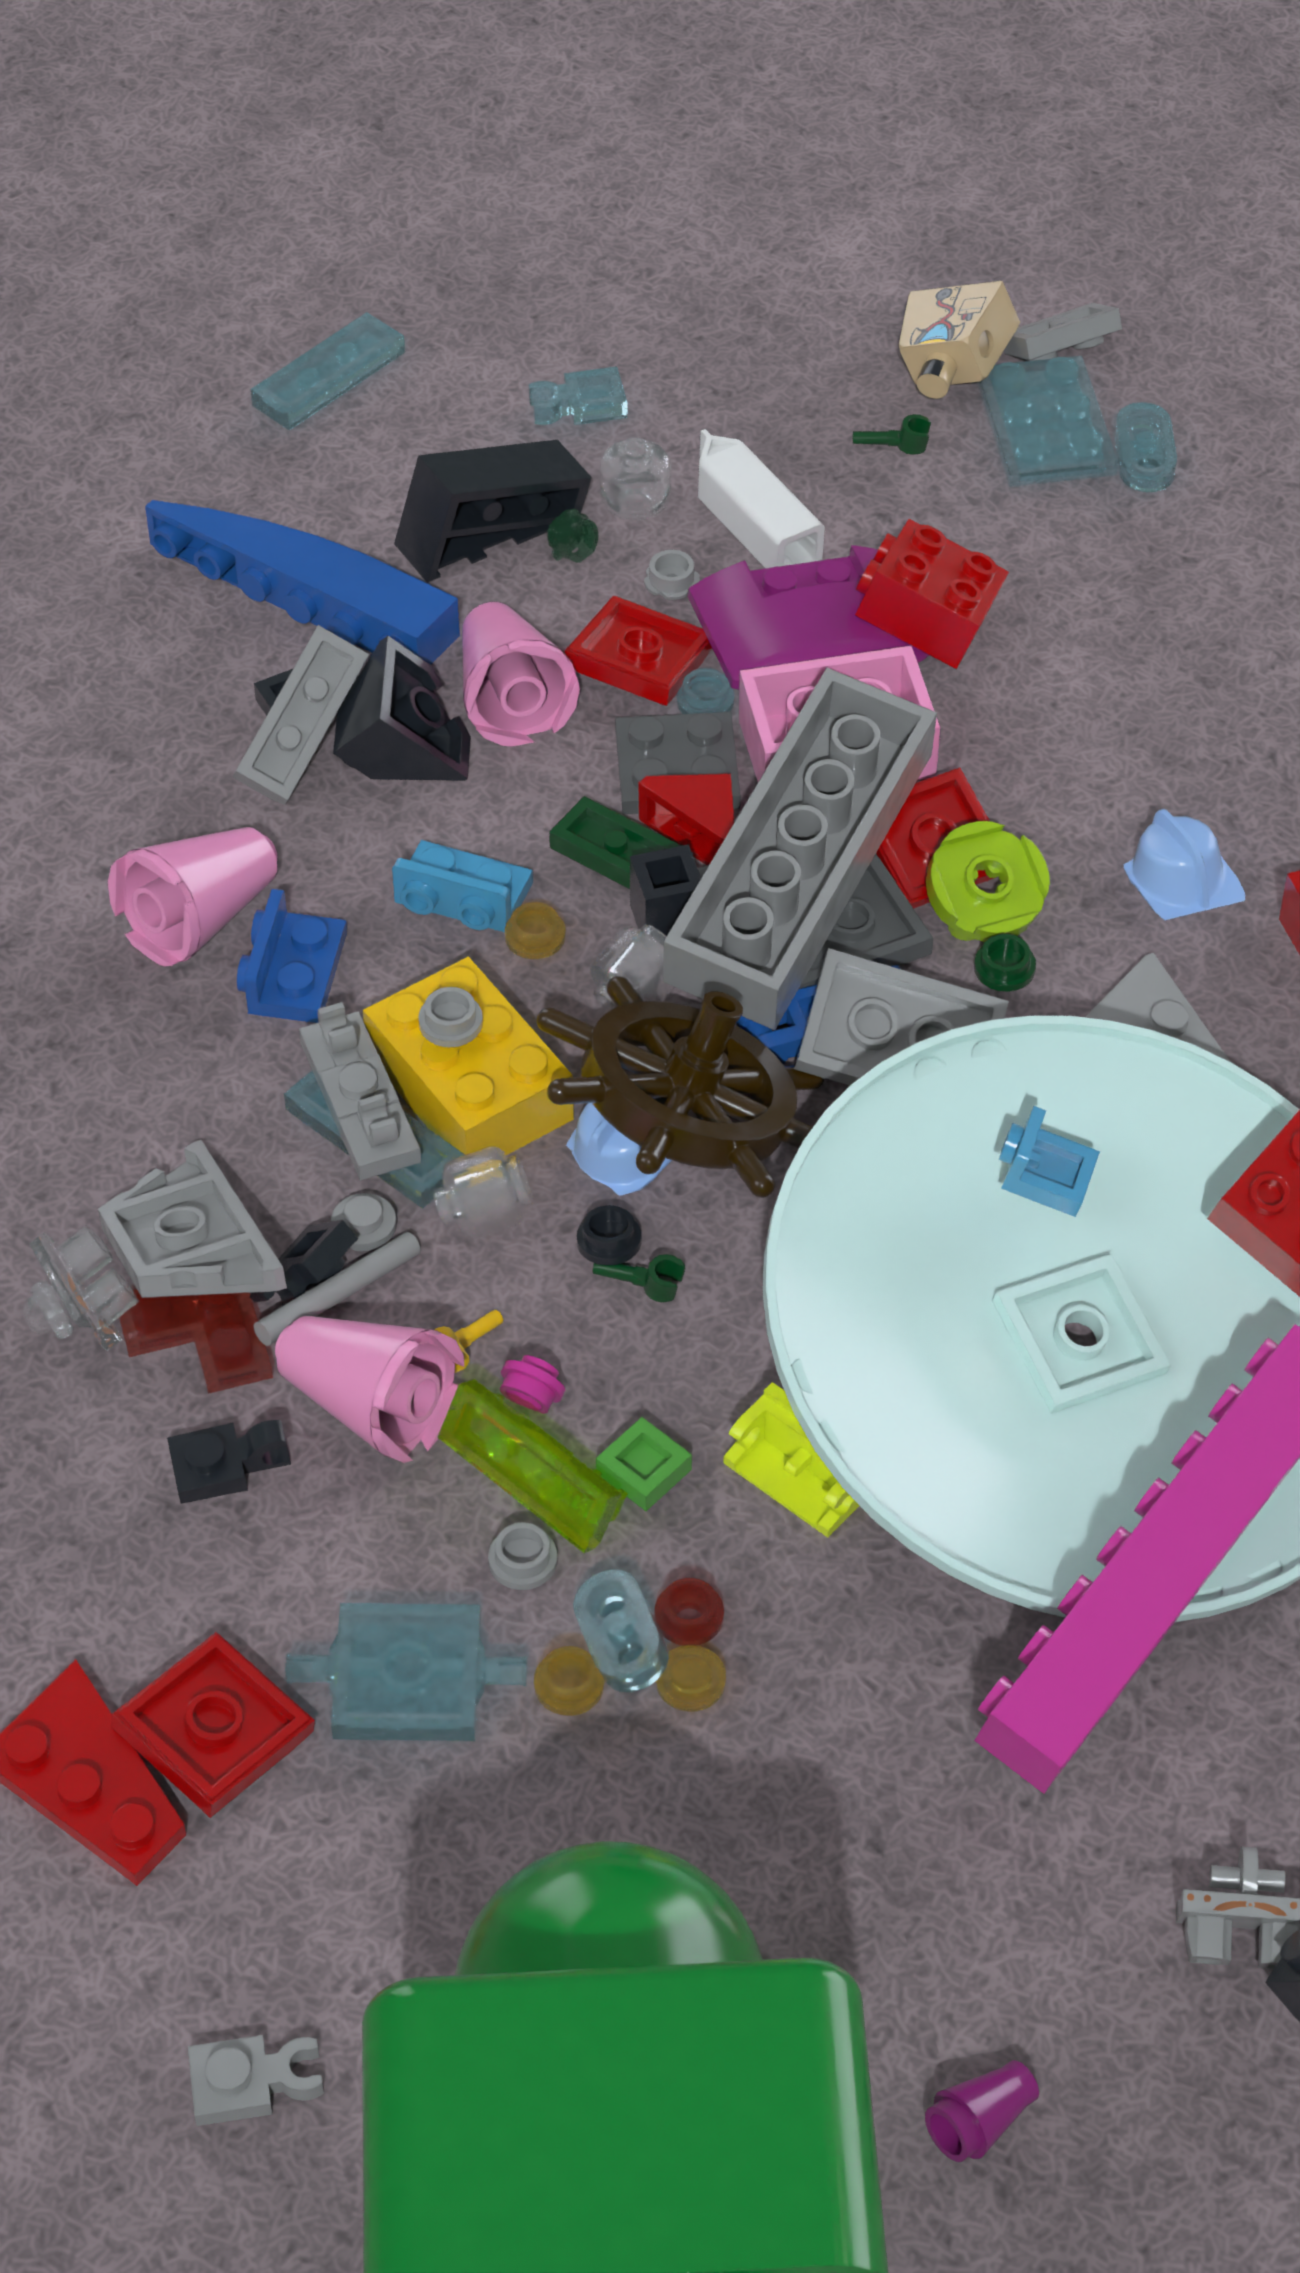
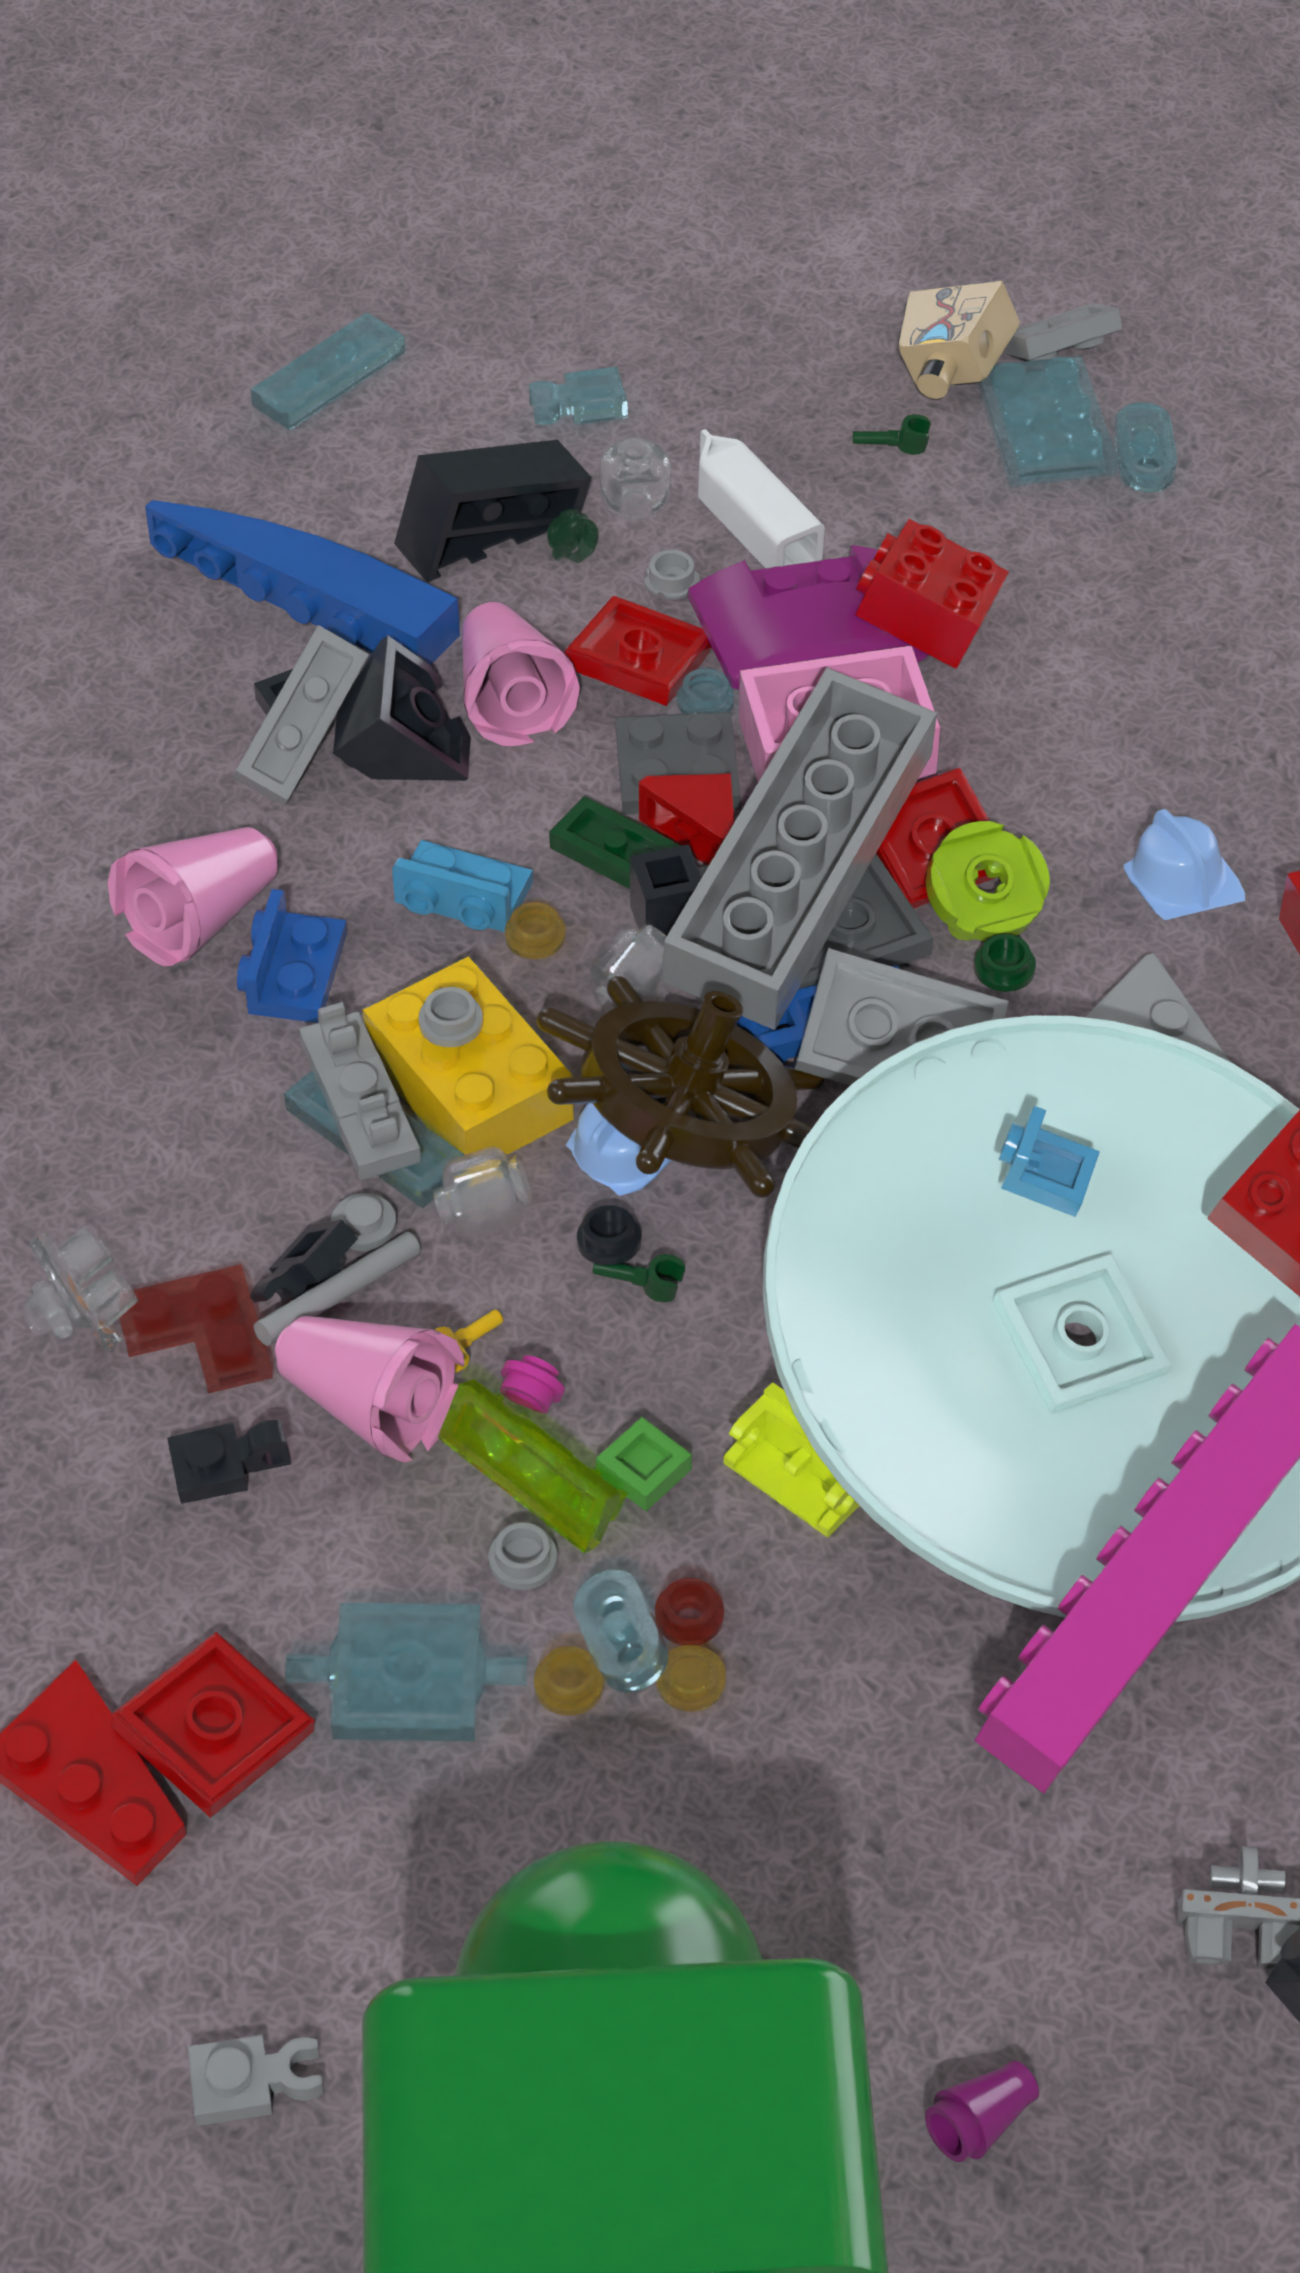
light grey wing [98,1140,287,1298] -> none

